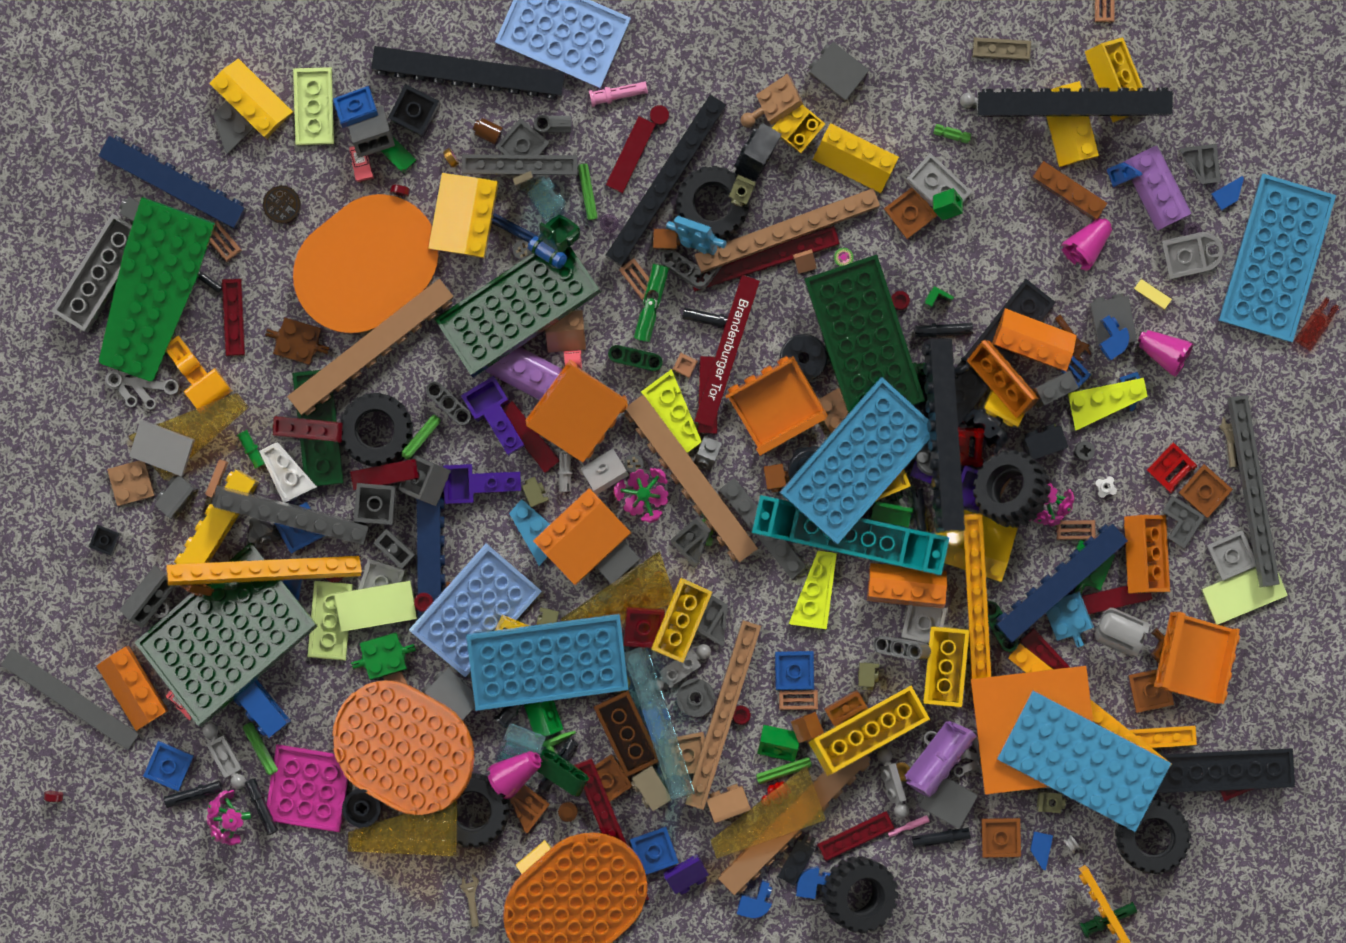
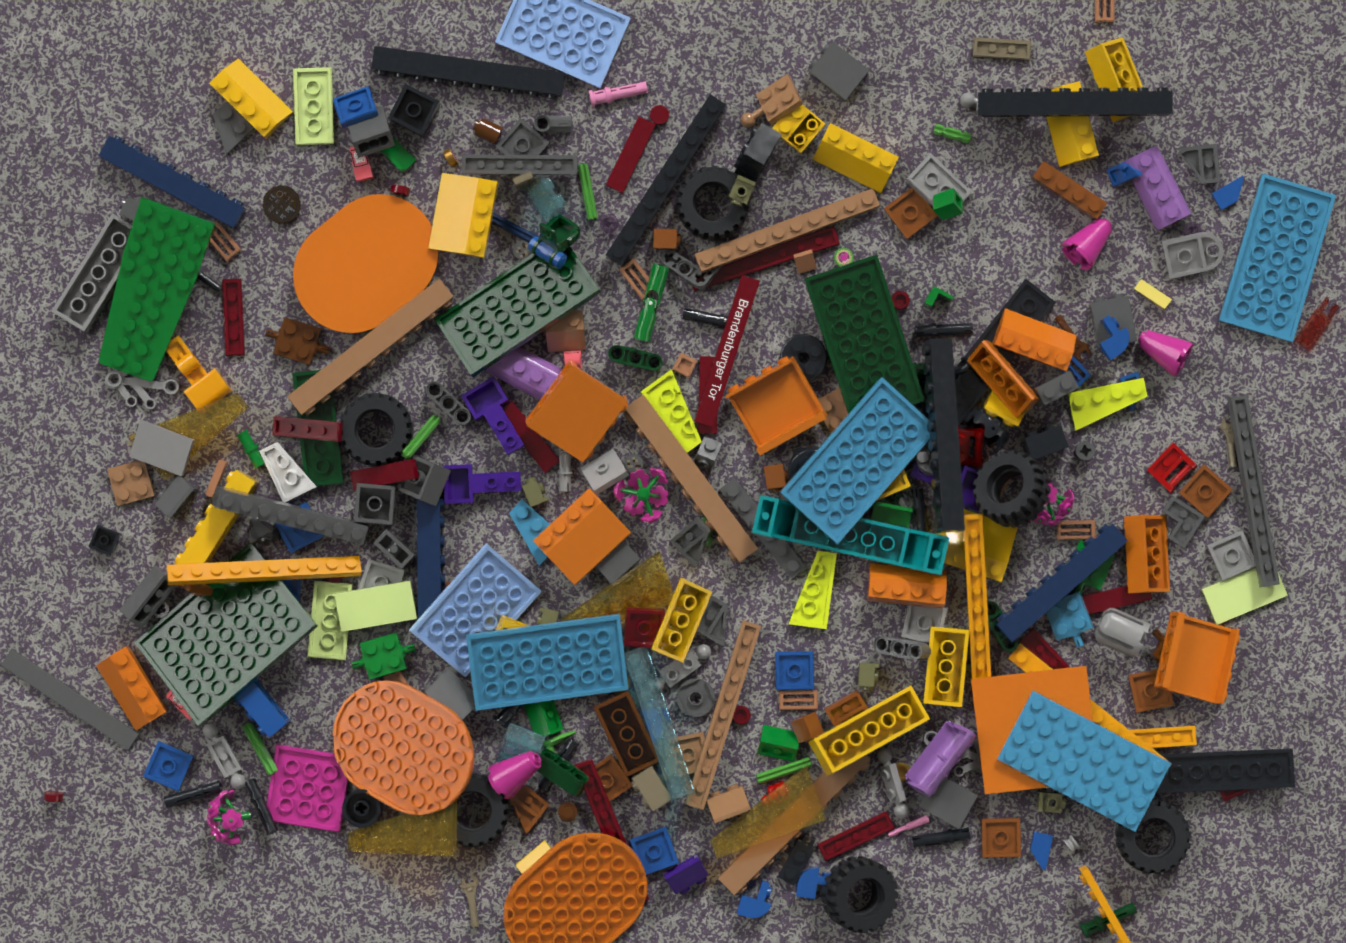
dark red tile [414,593,434,612] -> none
dark azure plate [666,216,727,255] -> none
white plate [1095,476,1117,498] -> none

